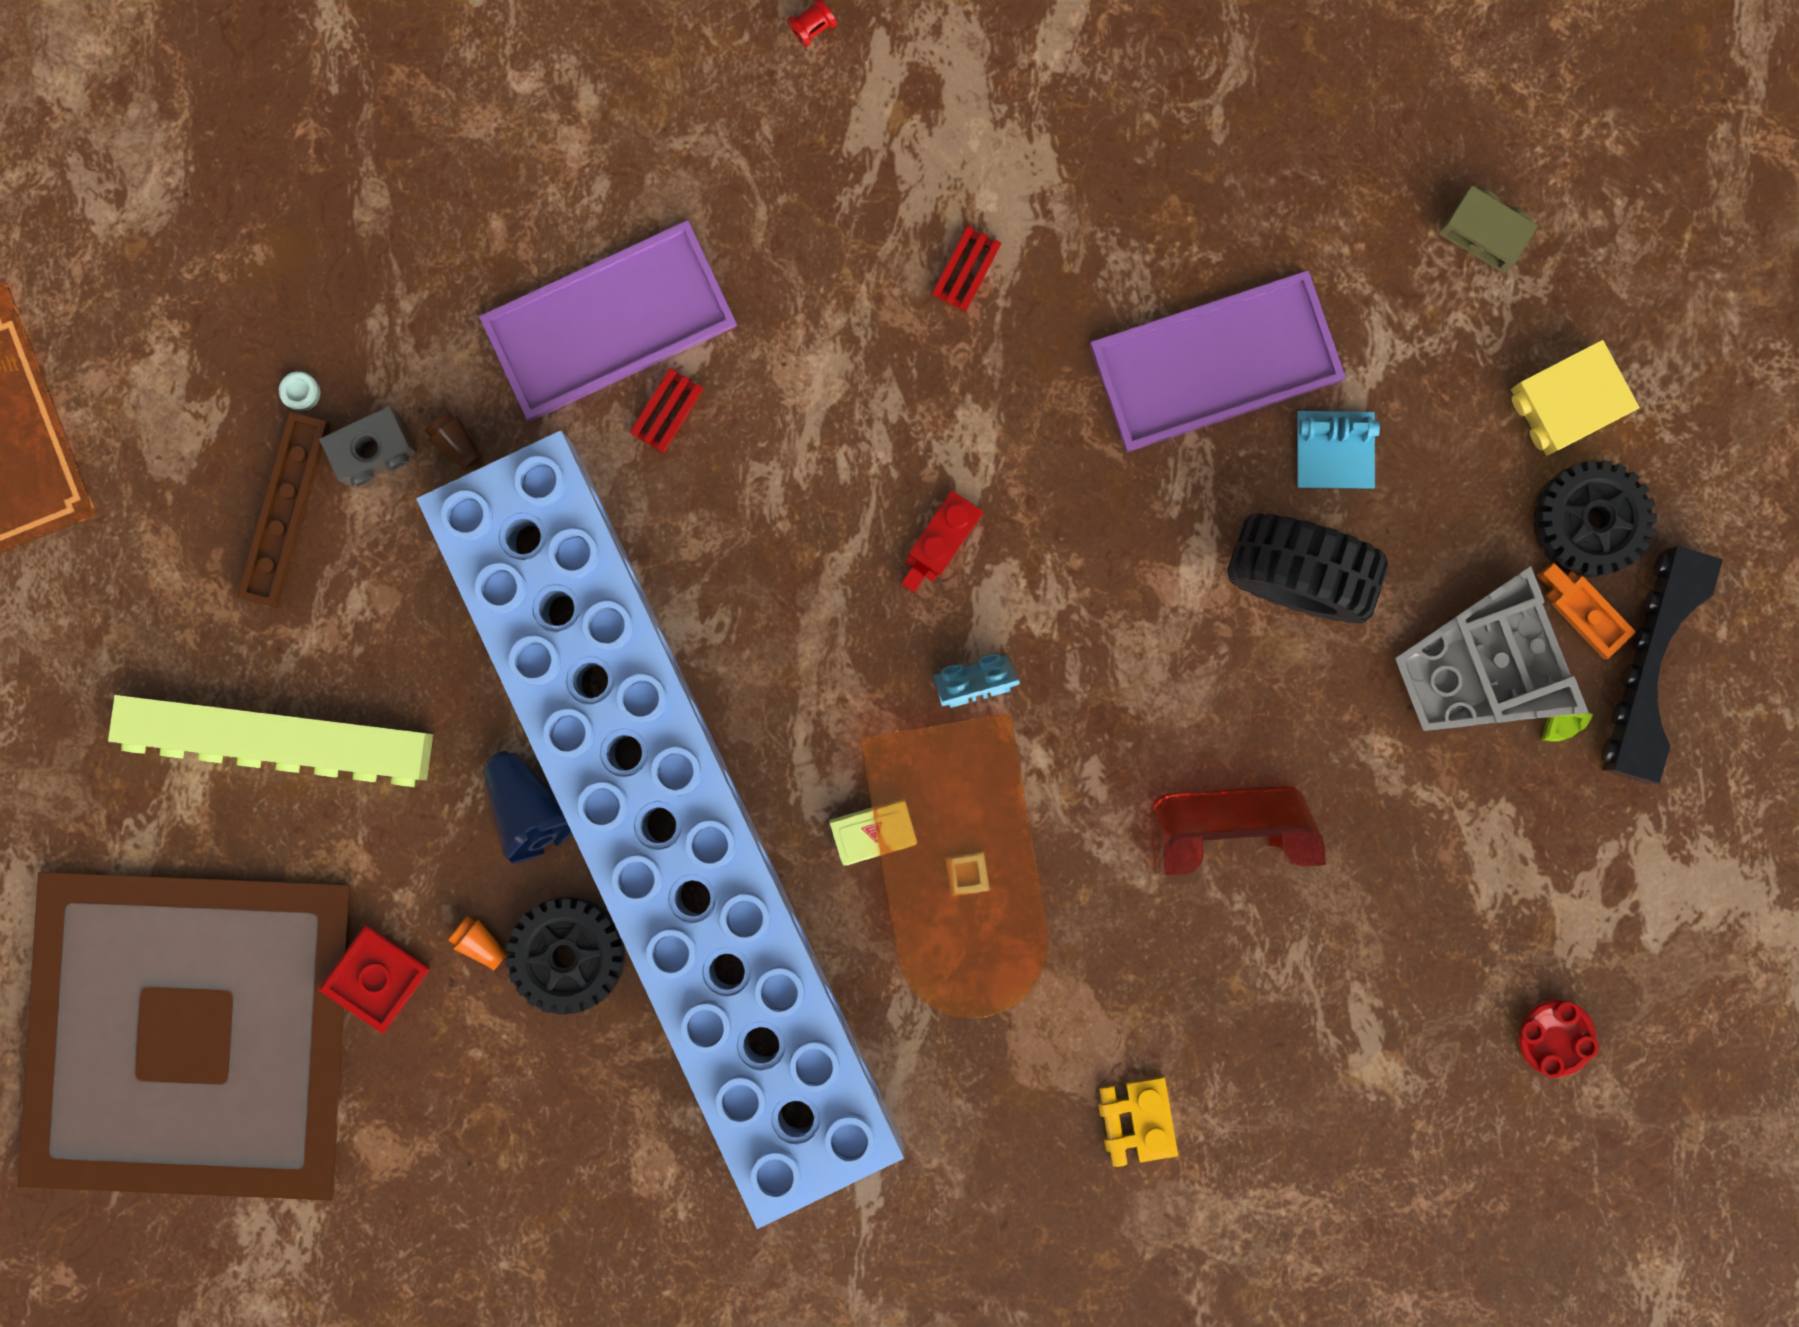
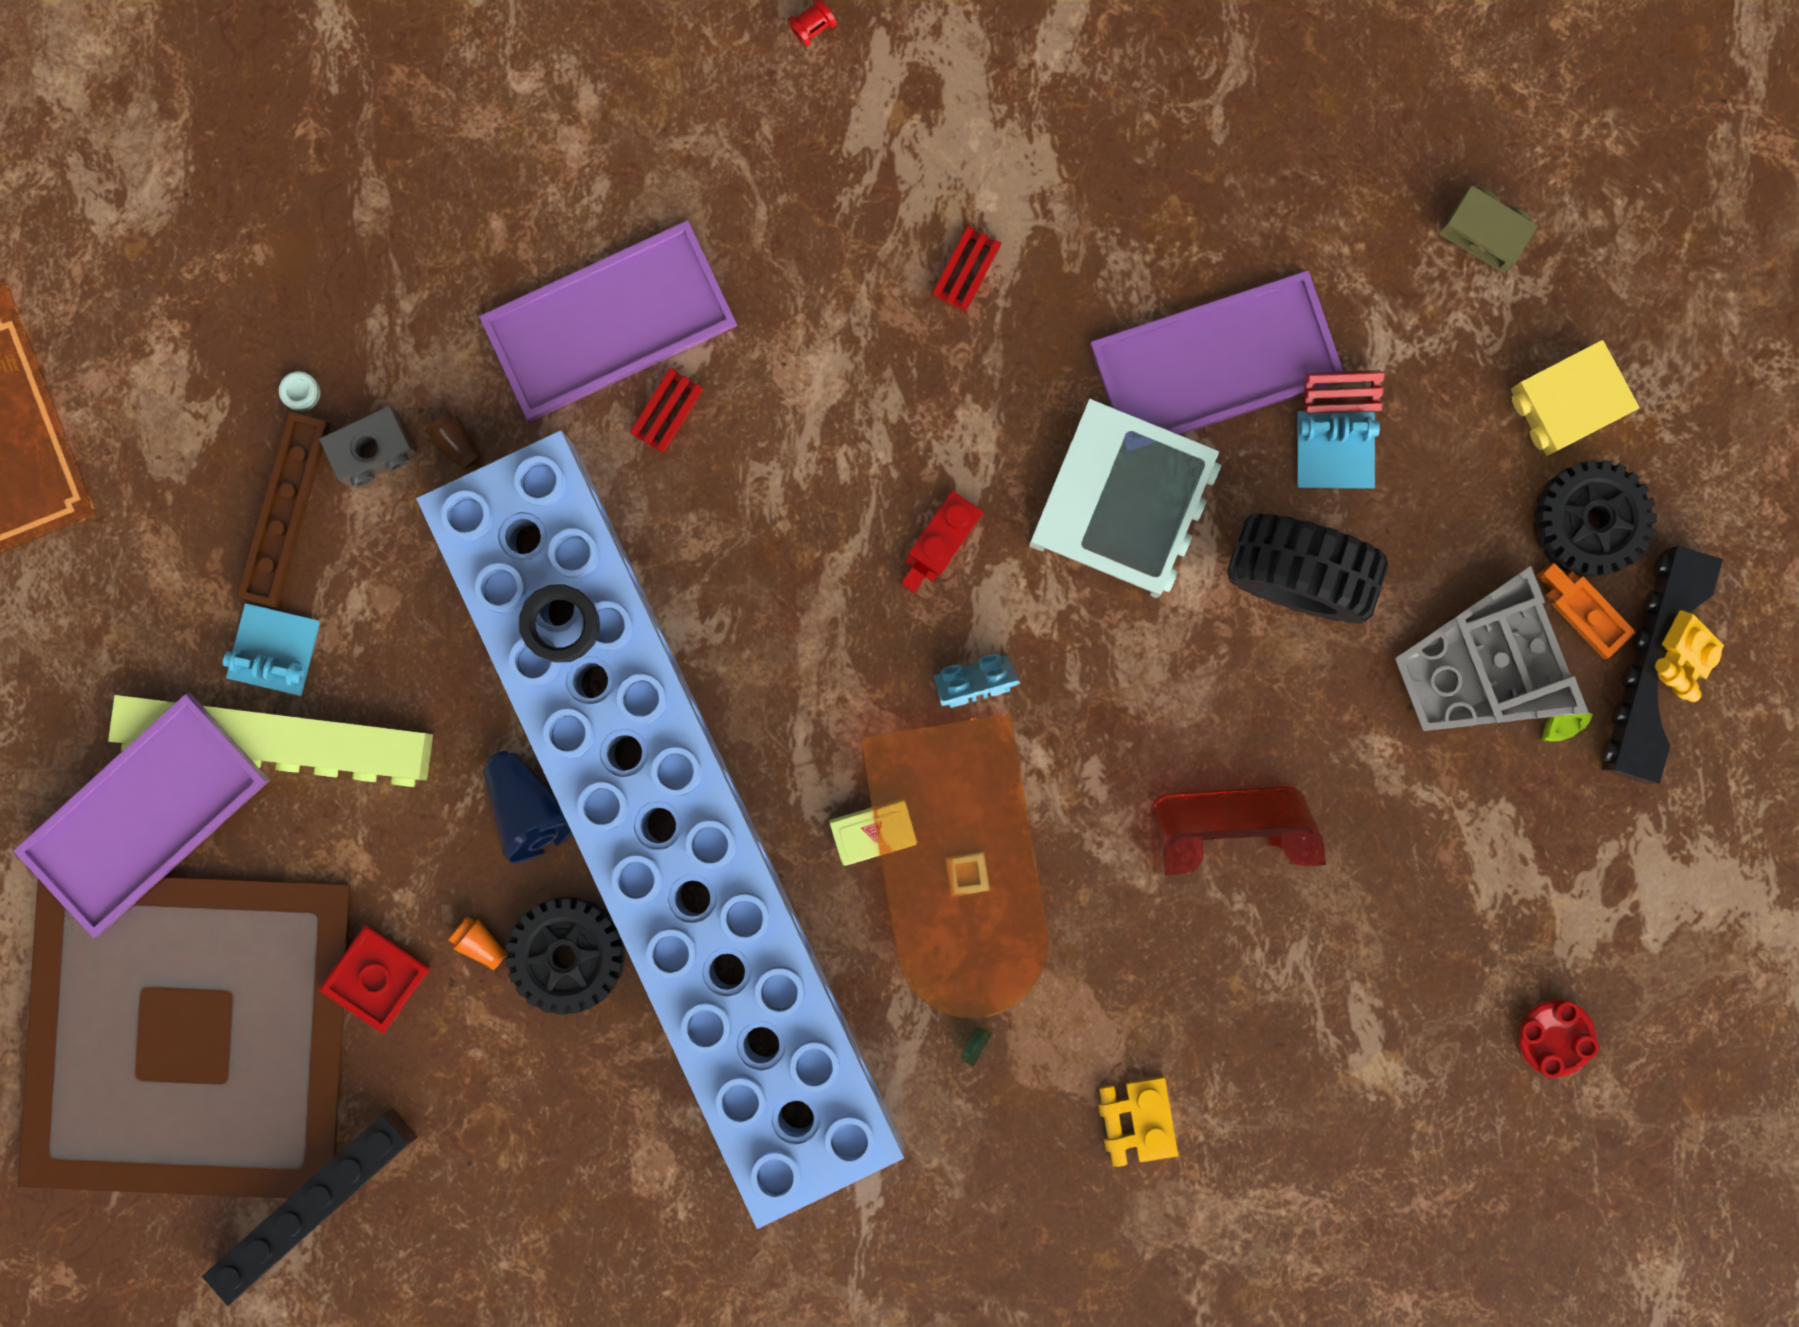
none -> medium lavender tile [13,693,270,939]
none -> black arch [202,1108,418,1306]
none -> medium azure hinge [223,603,321,696]
none -> black tyre [519,584,600,663]
none -> clear green tile [961,1027,993,1067]
none -> panel [1029,399,1221,598]
none -> tile [1303,370,1384,414]
none -> yellow plate [1655,610,1724,702]

